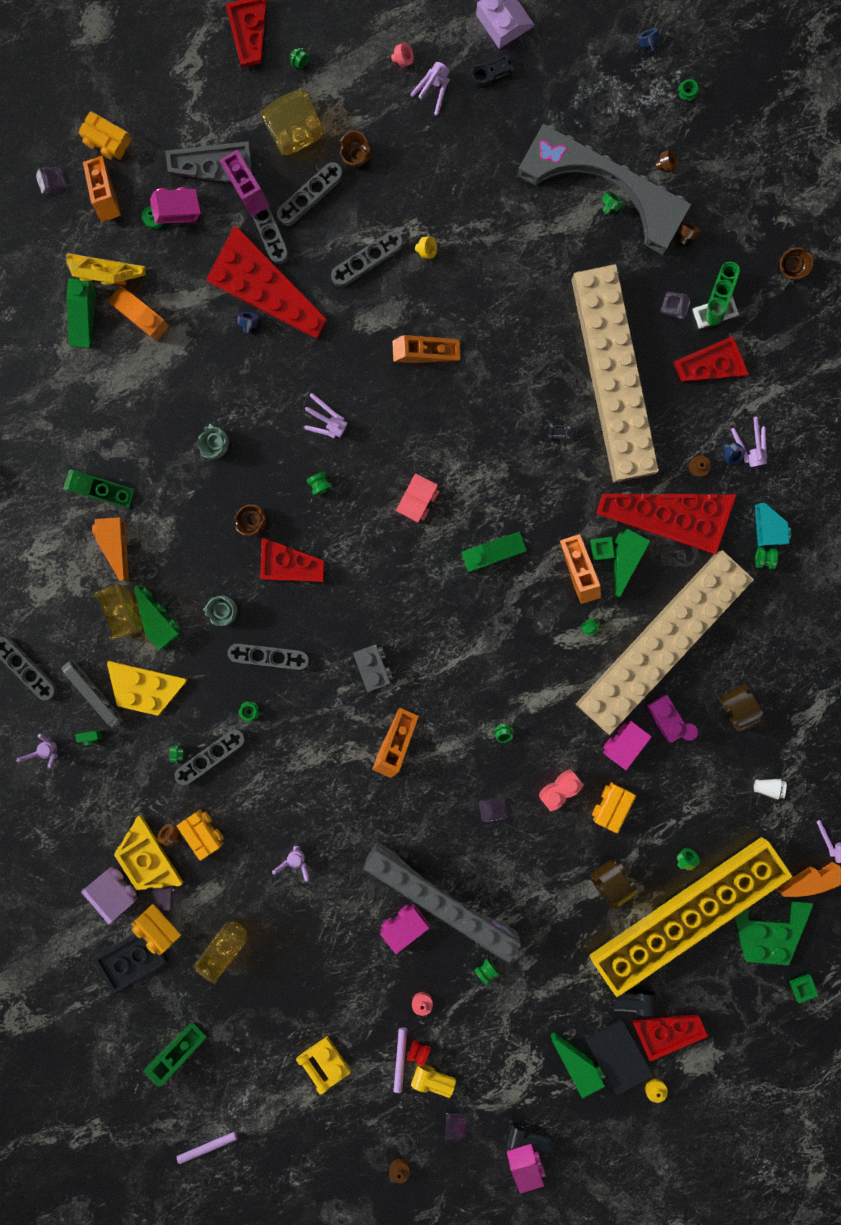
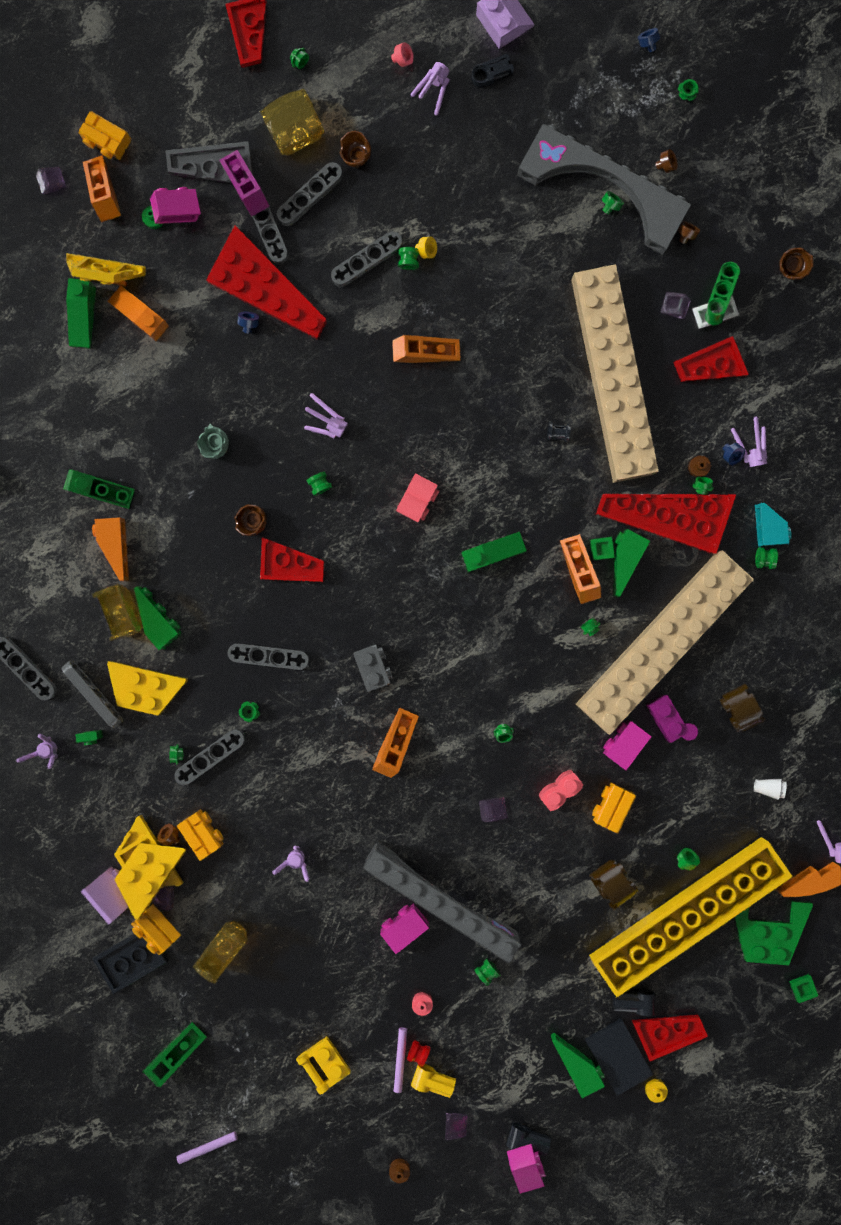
sand green hair [203,596,238,626] -> none
none -> yellow wing [114,843,186,920]
none -> green wheel [398,247,419,270]
none -> green plate [693,477,714,494]

